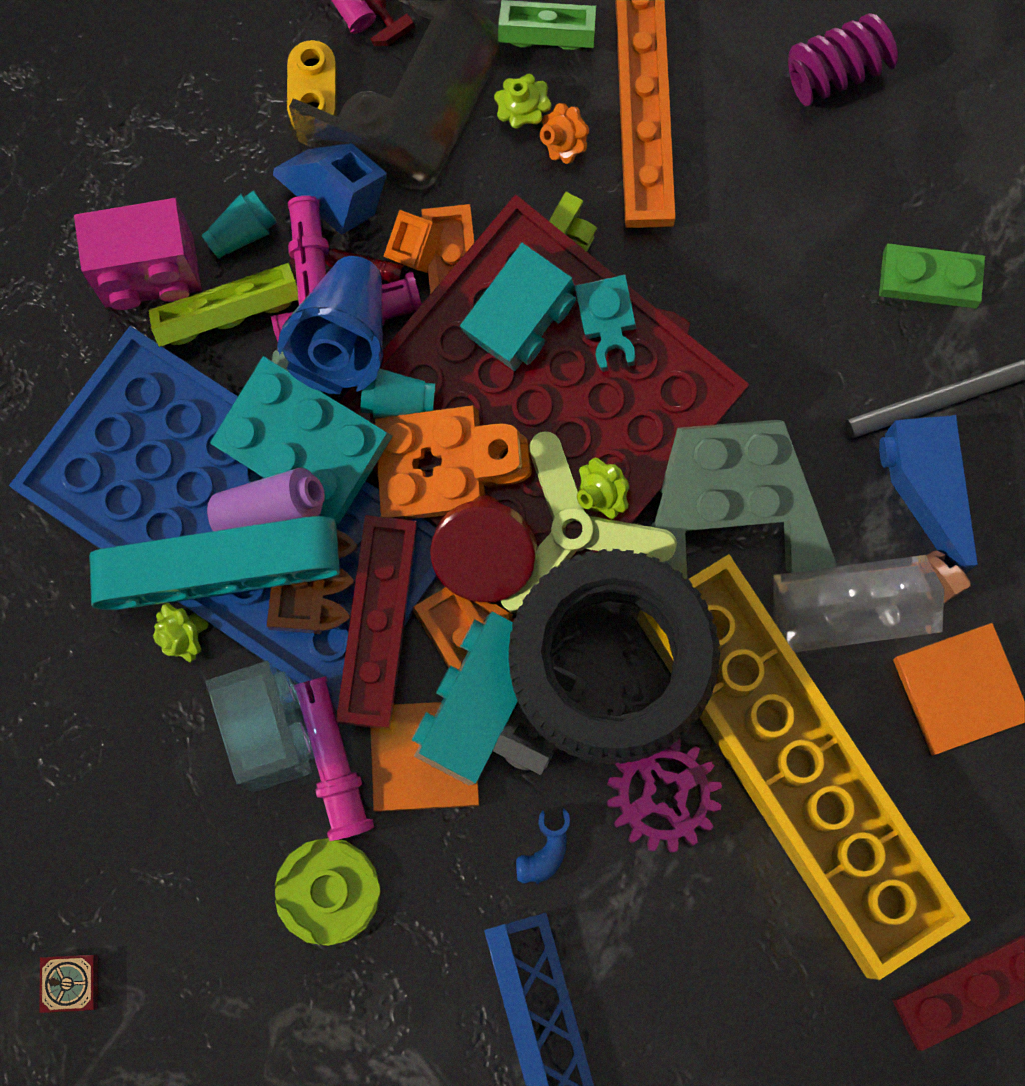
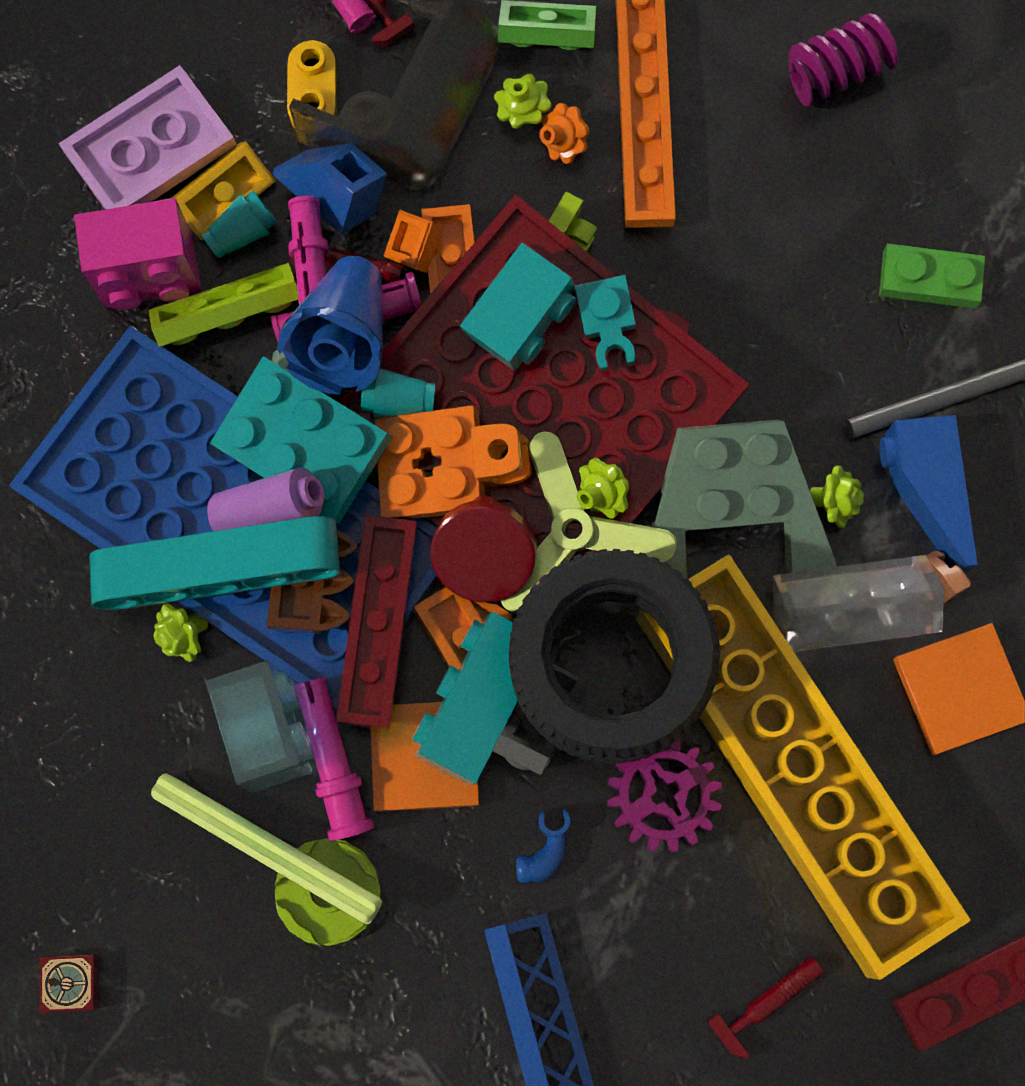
none -> lavender plate [58,65,237,209]
none -> yellowish green axle [151,773,382,924]
none -> yellow slope [171,142,276,241]
none -> dark red piece [707,956,824,1060]
none -> lime plant [810,466,864,528]

